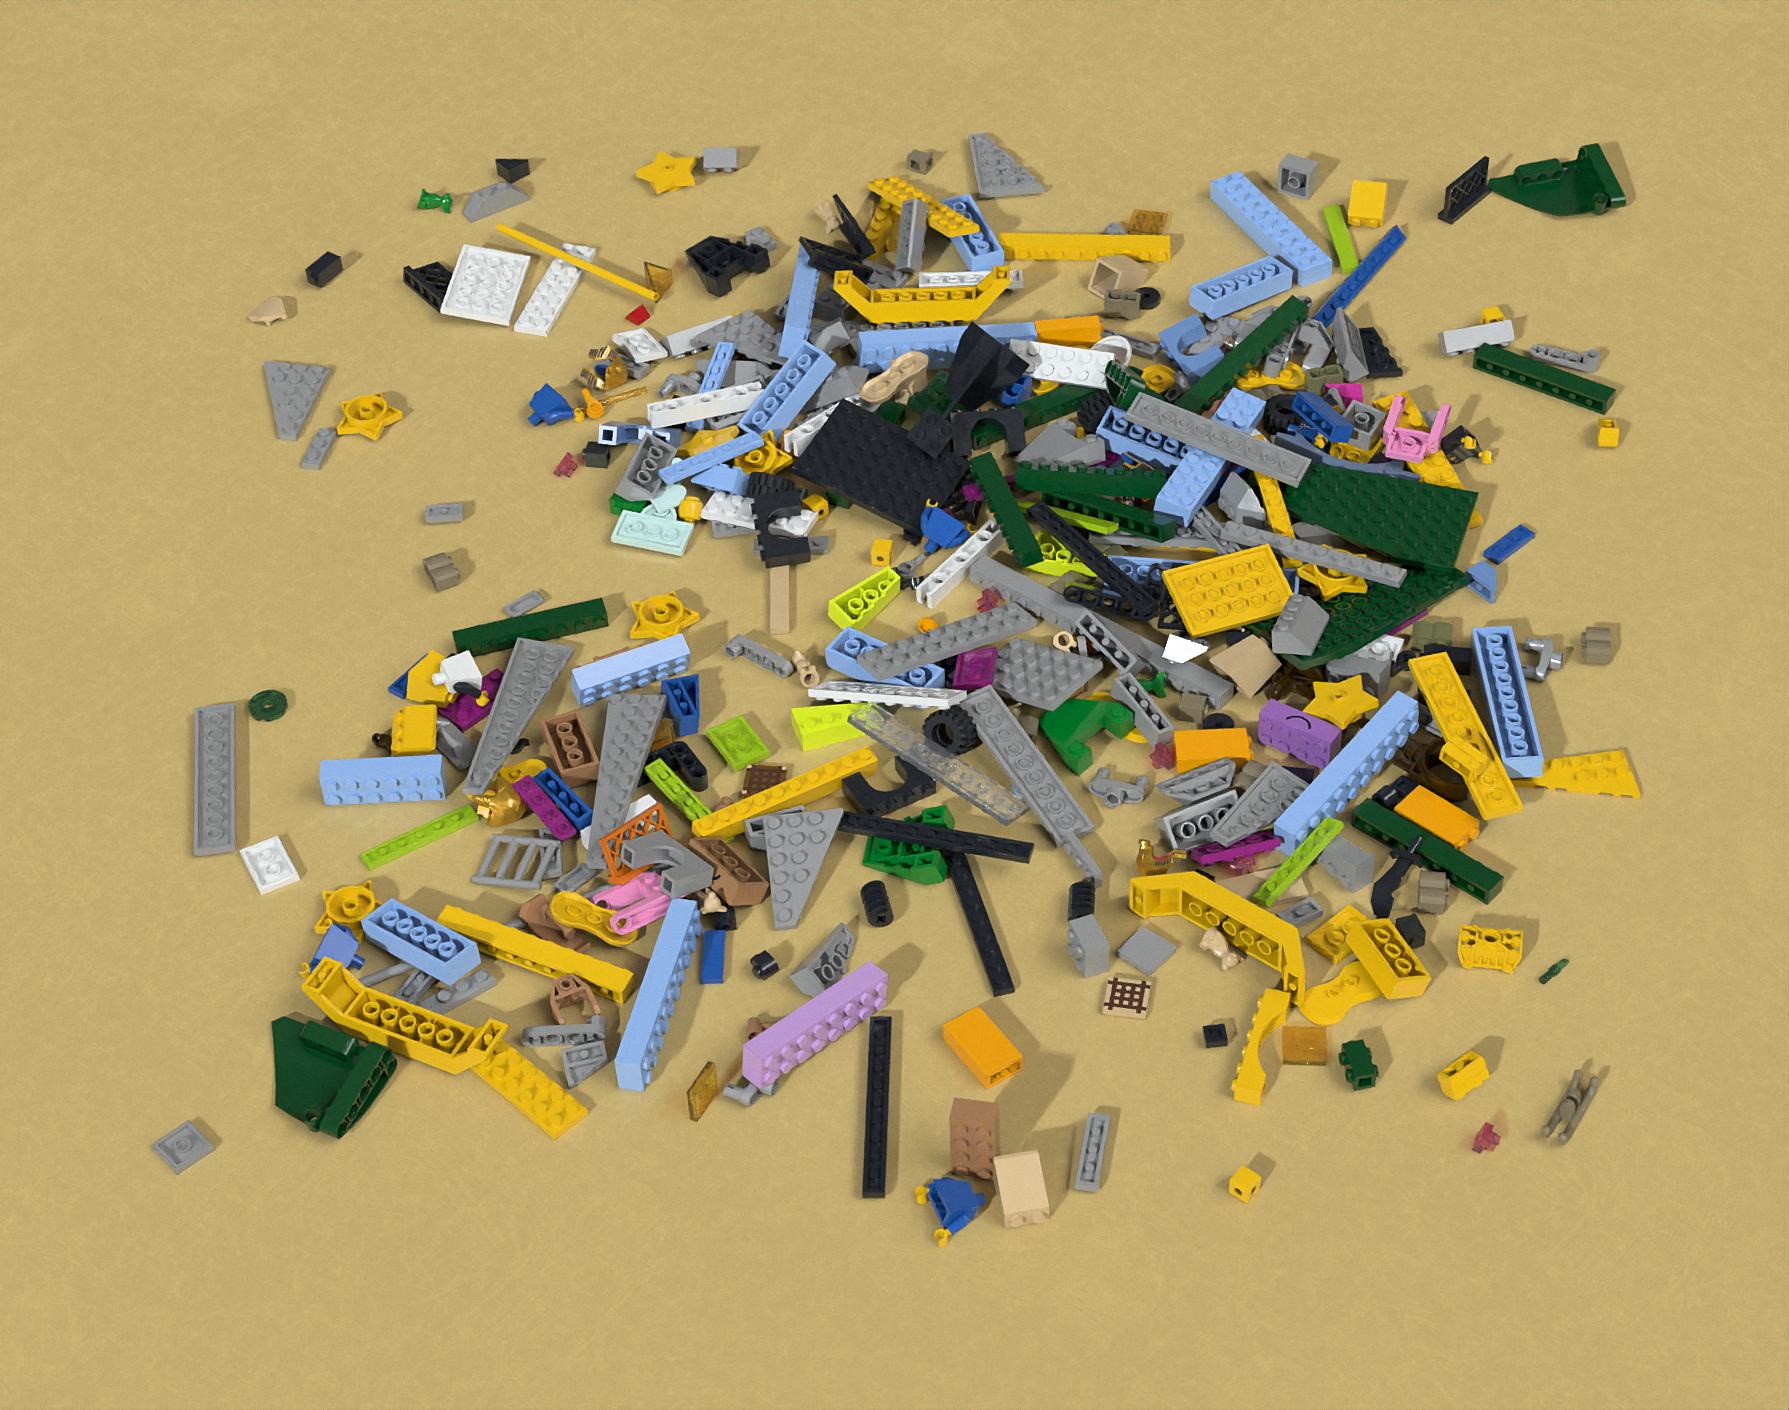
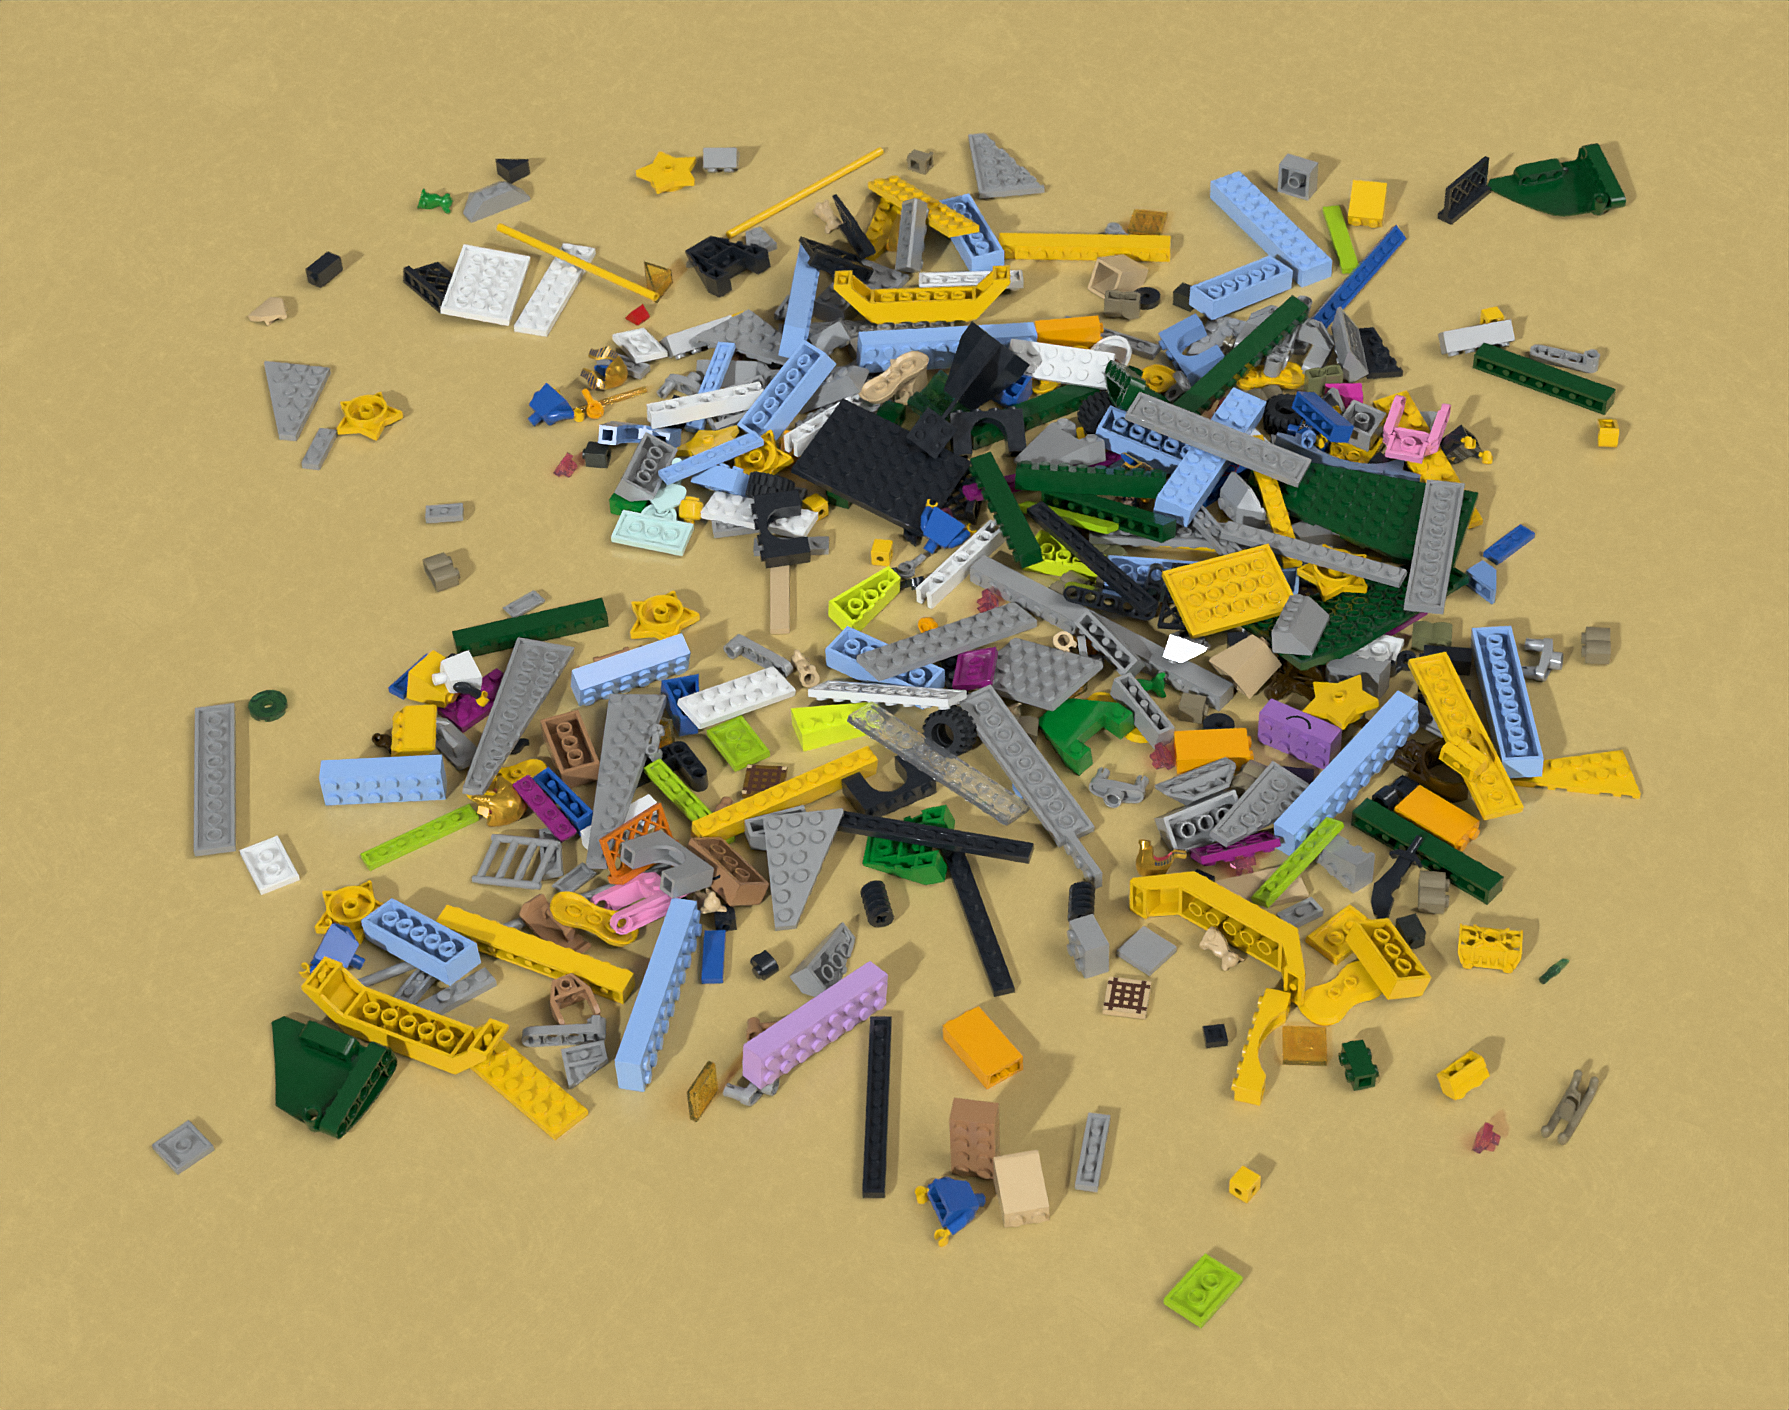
none -> light grey bar [645,724,665,762]
none -> white plate [677,666,796,729]
none -> yellow piece [726,147,884,239]
none -> lime plate [1164,1253,1243,1328]
none -> pearl dark grey brick [1173,282,1194,312]
none -> medium blue axle [1301,427,1316,448]
none -> light grey plate [1404,479,1465,614]

